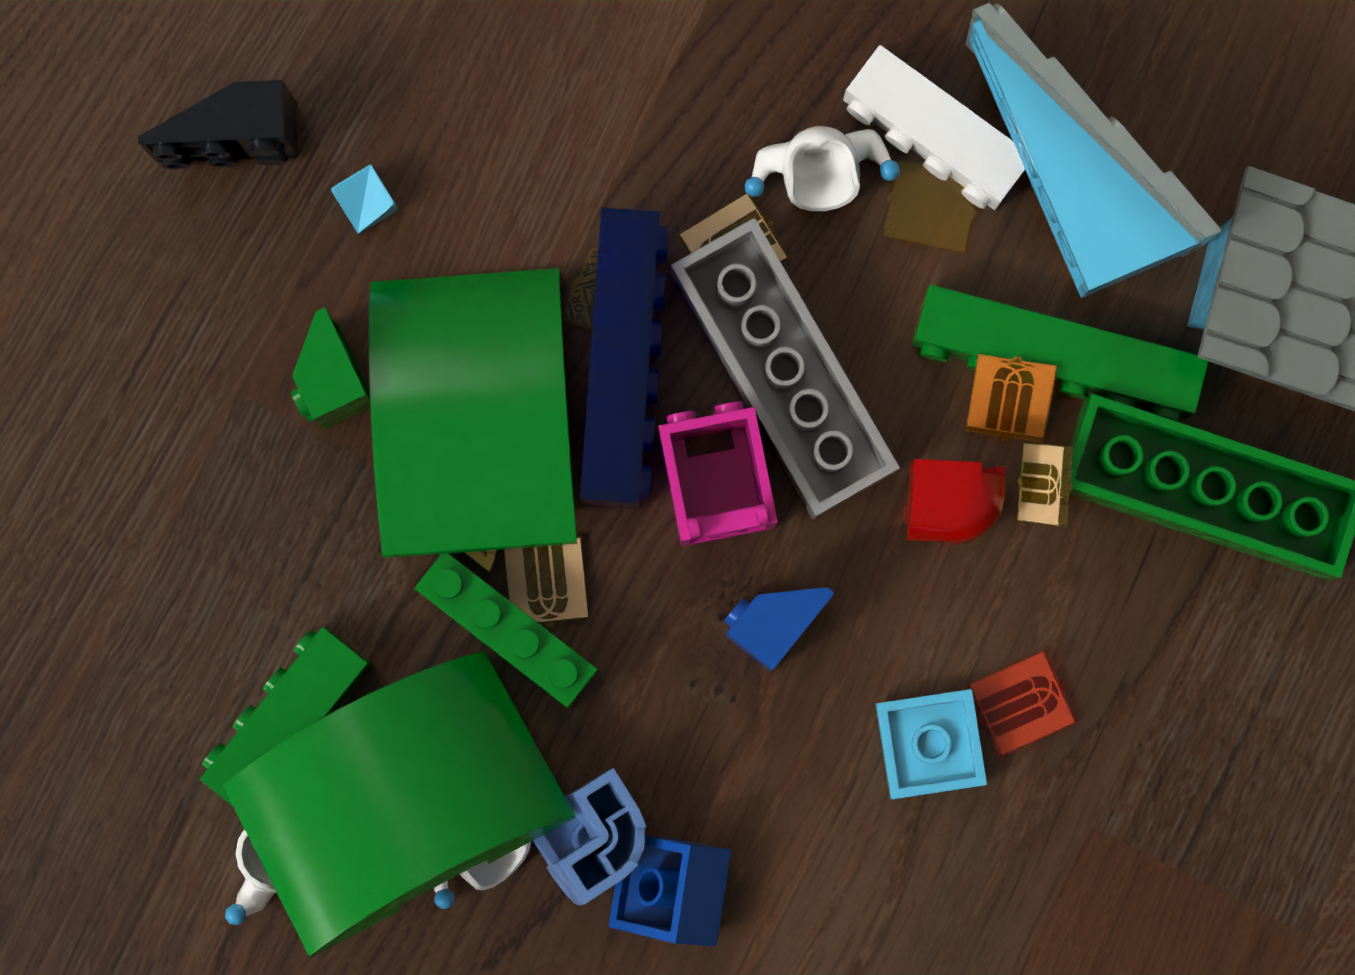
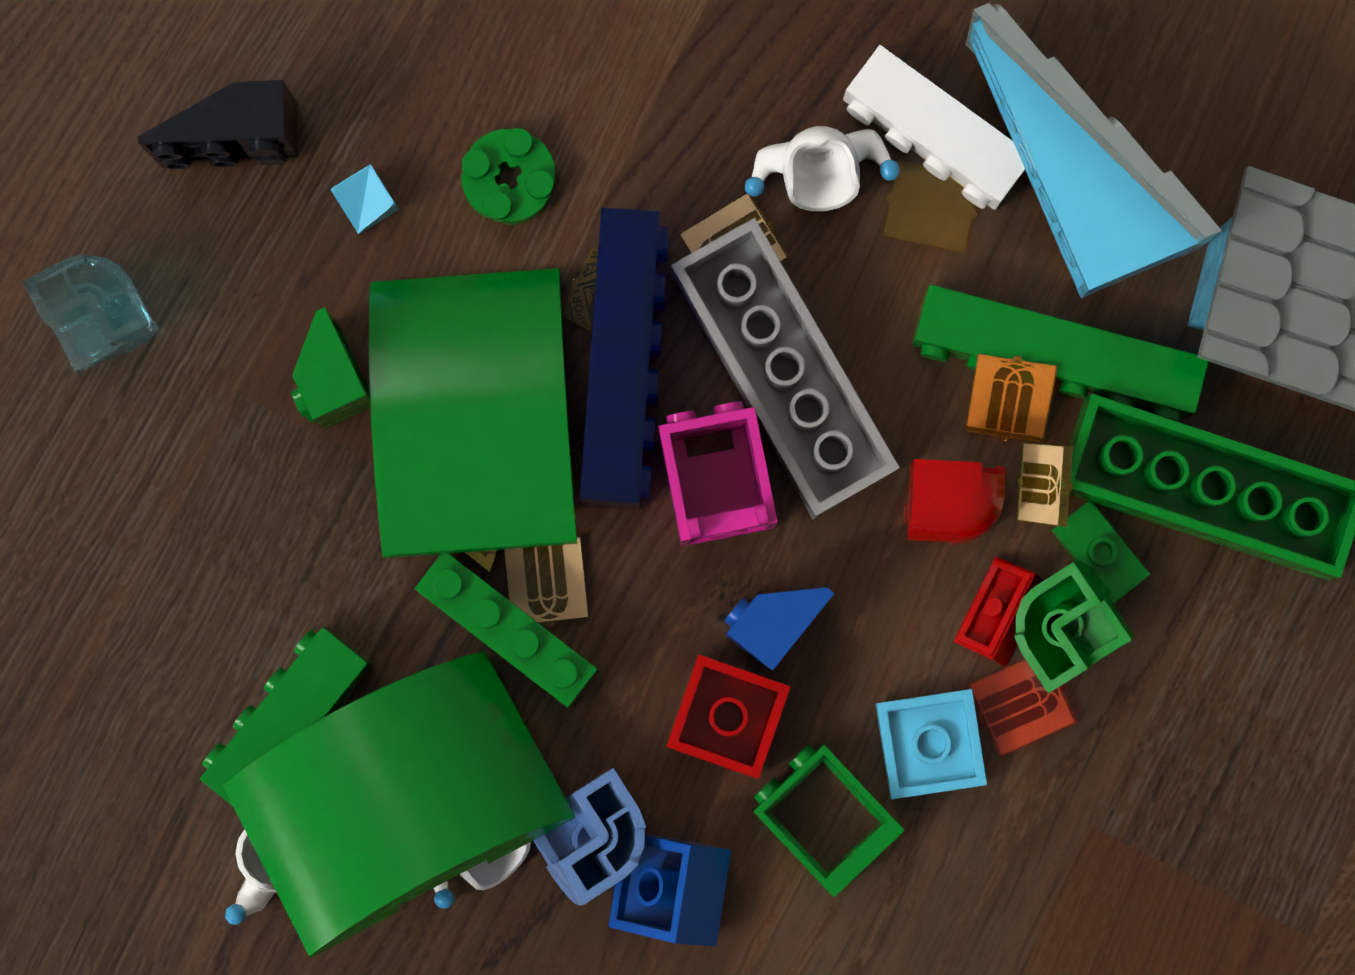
none -> clear light blue brick [22,254,158,374]
none -> green plate [461,128,556,225]
none -> red brick [666,654,791,779]
none -> green window [752,744,905,898]
none -> red slope [953,556,1044,667]
none -> green brick [1014,560,1135,693]
none -> green plate [1051,500,1150,604]

